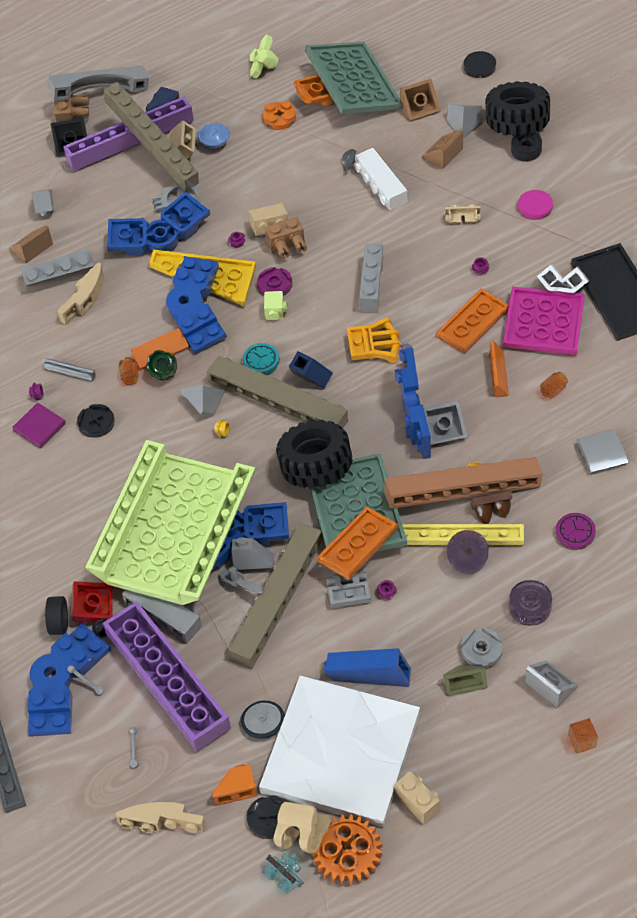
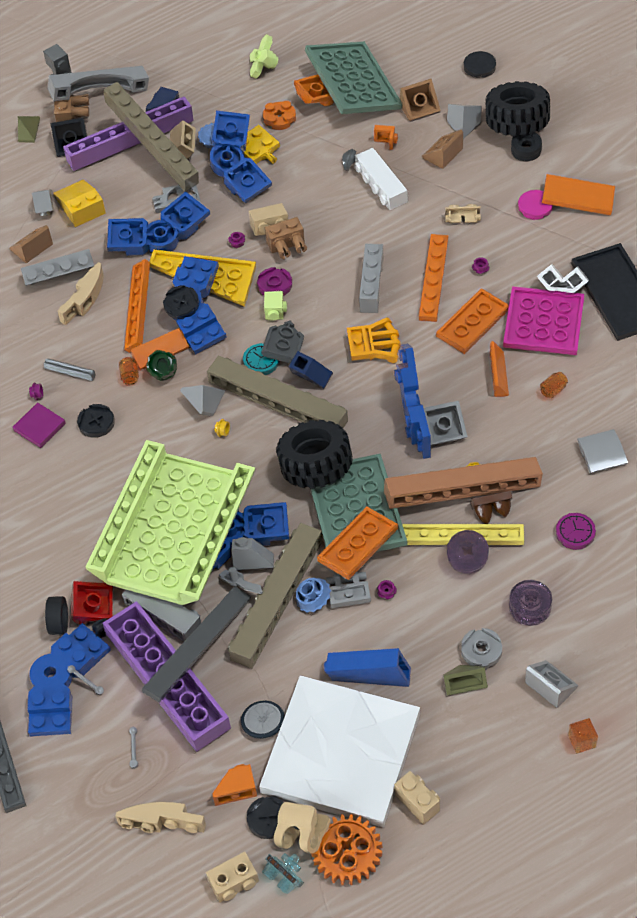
none -> olive slope [18,116,40,143]
none -> dark grey arch [43,44,72,75]
none -> yellow slope [53,180,106,227]
none -> orange plate [124,259,150,353]
none -> dark grey tile [142,586,251,703]
none -> black tile [163,285,200,319]
none -> tan brick [206,852,259,902]
none -> blue plate [210,110,272,203]
none -> yellow plate [243,124,280,164]
none -> dark grey tile [261,320,304,363]
none -> medium blue piece [295,578,331,613]
none -> orange bracket [374,125,398,150]
none -> orange plate [419,234,448,322]
none -> orange tile [542,174,615,215]

